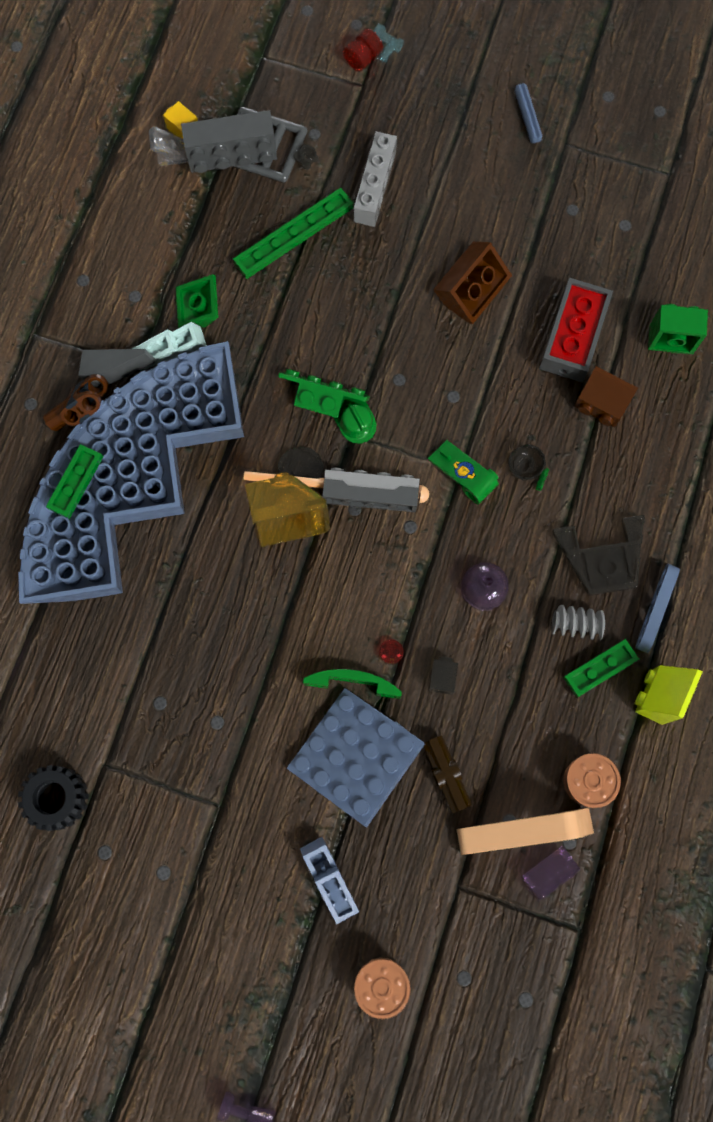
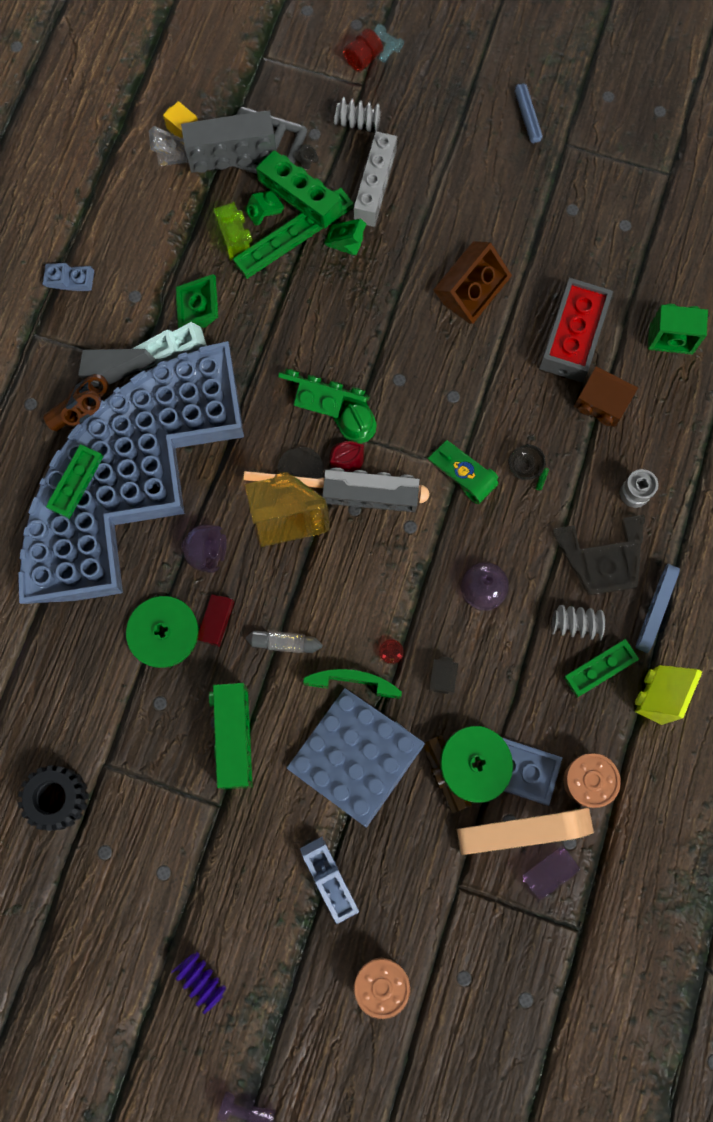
none -> sand blue slope [43,263,94,291]
none -> green piece [126,596,199,668]
none -> dark purple piece [171,952,226,1014]
none -> clear purple cylinder [182,524,227,573]
none -> dark red slope [197,595,234,647]
none -> green brick [209,683,253,790]
none -> clear neon green brick [213,202,253,260]
none -> green bracket [245,191,284,225]
none -> piece [246,630,323,653]
none -> green brick [256,150,342,229]
none -> green slope [324,218,367,255]
none -> dark red hat [329,441,364,472]
none -> light grey piece [334,97,381,132]
none -> green piece [440,726,513,803]
none -> sand blue tile [502,738,563,806]
none -> light grey wheel [620,469,658,508]

